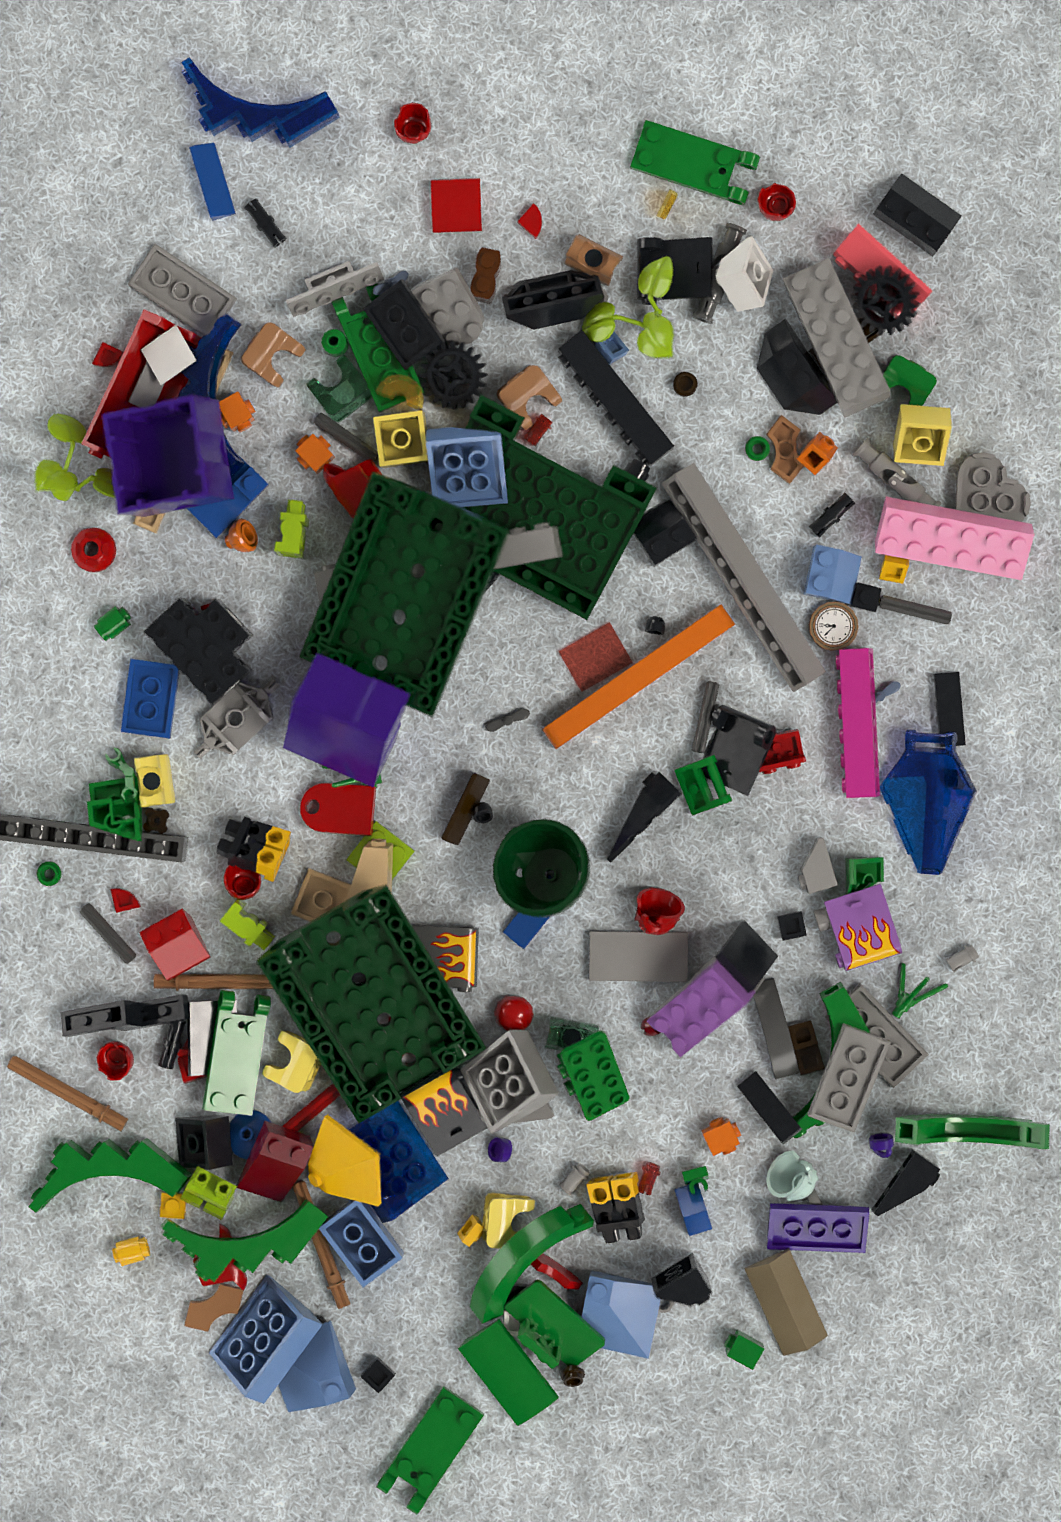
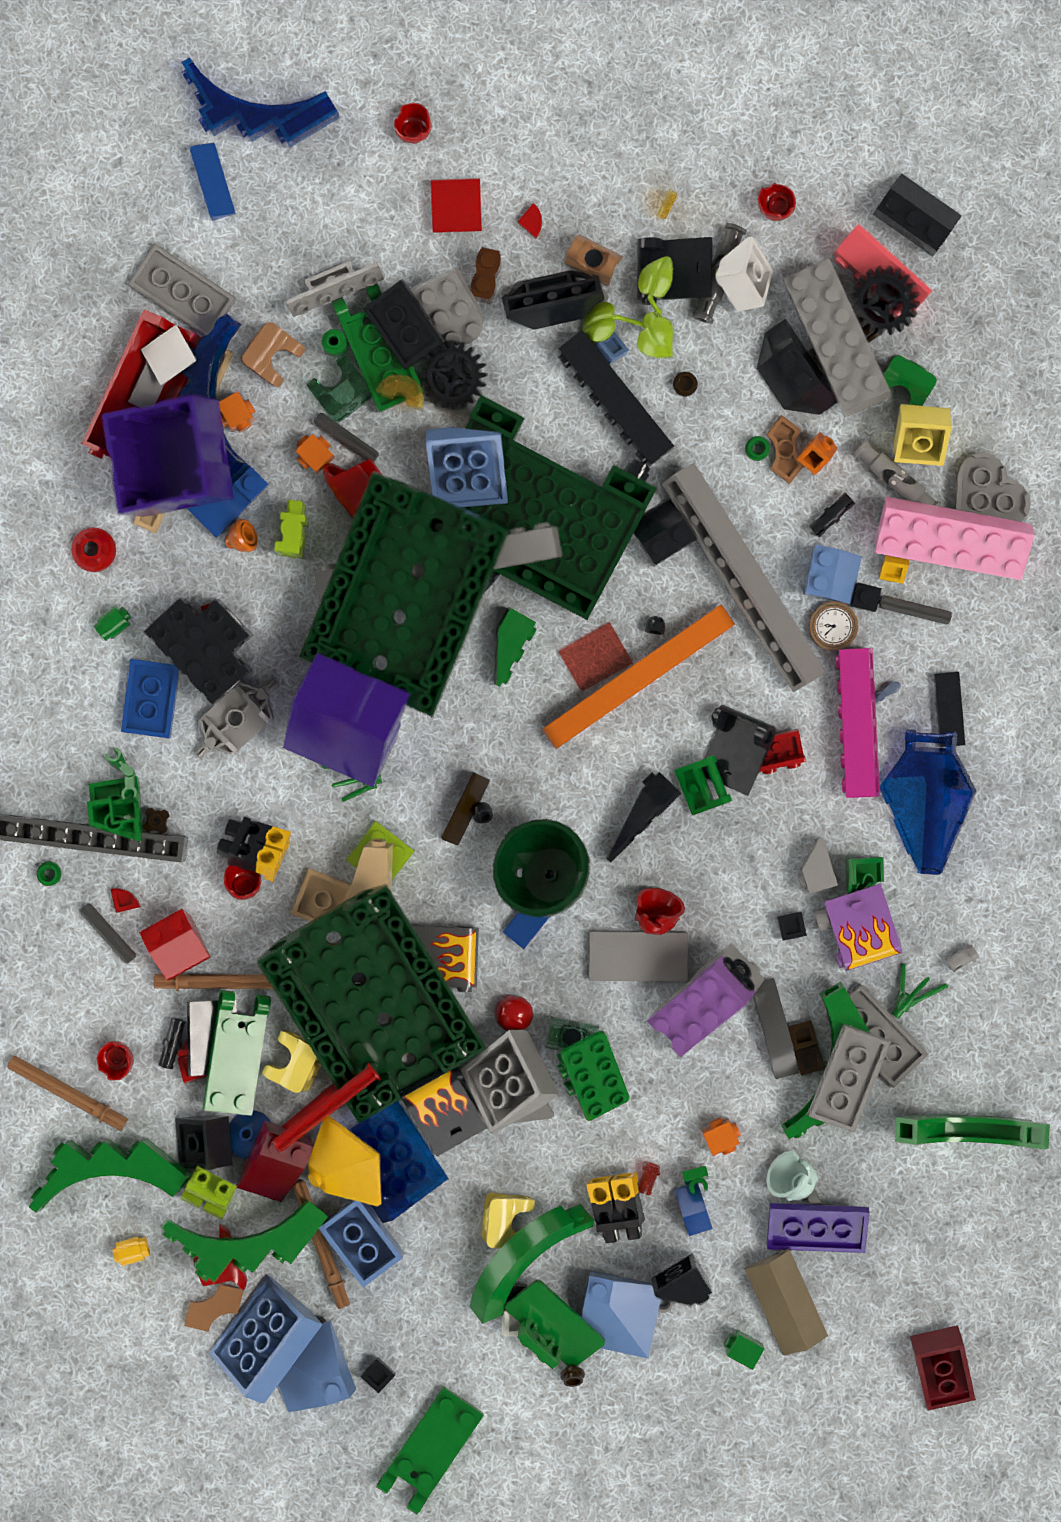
lime plant [34,414,115,501] -> none
black bracket [61,994,190,1037] -> none
red tile [92,342,123,367] -> none
light yellow piece [134,754,175,808] -> none
yellow plate [160,1191,186,1219] -> none
lime hips [220,899,275,951] -> none
black pin [244,198,287,248] -> none
red tile [300,783,376,836] -> none
sand blue piece [373,270,409,296] -> none
light yellow brick [373,410,428,468] -> none
yellow plate [457,1214,484,1247] -> none
green slope [458,1319,559,1426] -> none
dark grey piece [486,709,530,732] -> none
dark purple tile [488,1138,512,1163] -> none
medium nougat piece [496,365,562,430] -> none
clear red pin [523,414,553,447] -> none
red tile [530,1253,583,1290] -> none
light grey pin [559,1163,590,1195] -> none
green hinge [630,120,761,205] -> none
dark red hinge [640,1016,661,1037] -> none
dark grey axle [692,681,720,753] -> none
black tile [715,921,778,993] -> none
black tile [737,1071,802,1145] -> none
dark purple tile [869,1133,894,1158] -> none
black slope [871,1149,940,1216] -> none
none -> red axle [272,1063,381,1152]
none -> green slope [494,607,537,687]
none -> dark red slope [910,1325,976,1411]

